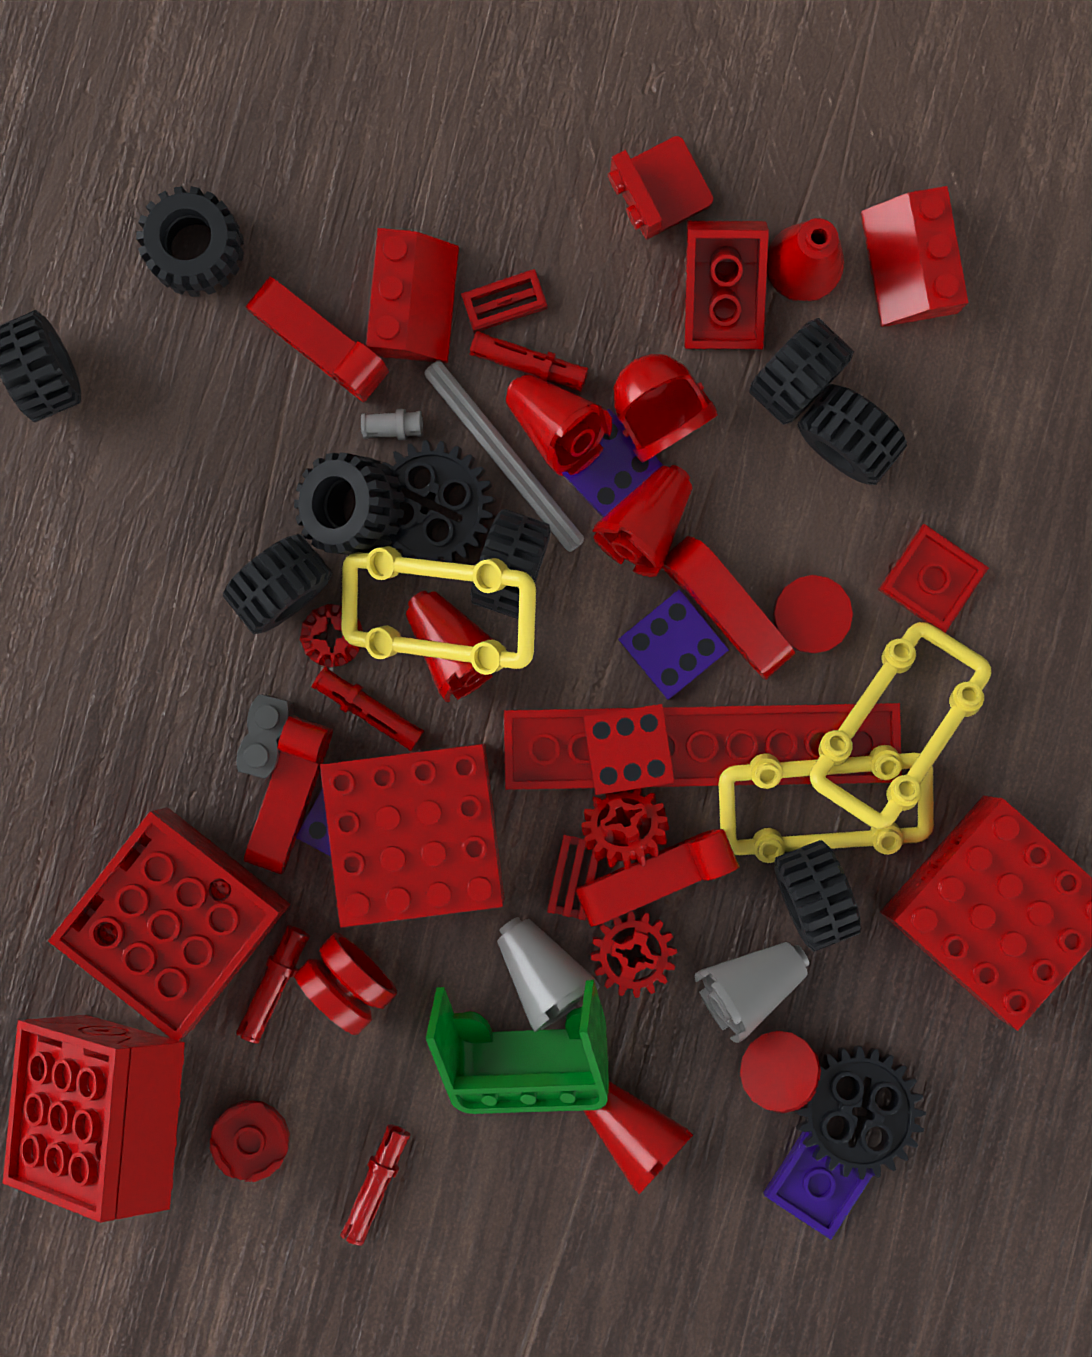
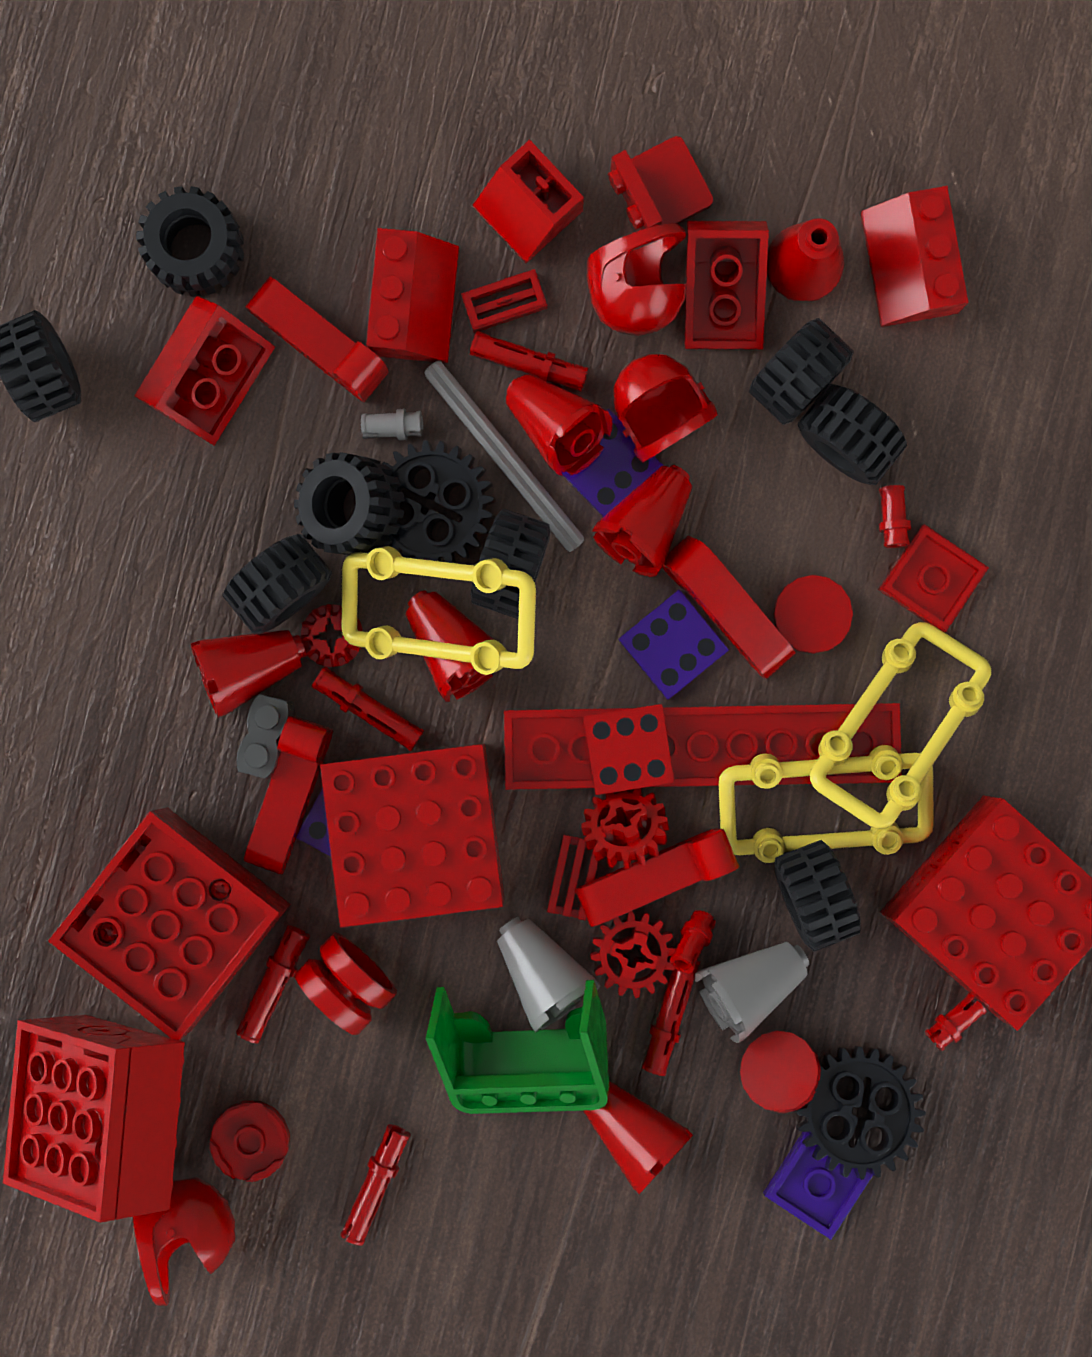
none -> red piece [133,1177,235,1306]
none -> red slope [134,296,276,446]
none -> red cone [190,630,306,717]
none -> red slope [473,139,584,263]
none -> red piece [587,223,687,336]
none -> red pin [641,960,701,1076]
none -> red pin [670,910,716,973]
none -> red pin [879,485,911,548]
none -> red pin [925,993,987,1051]

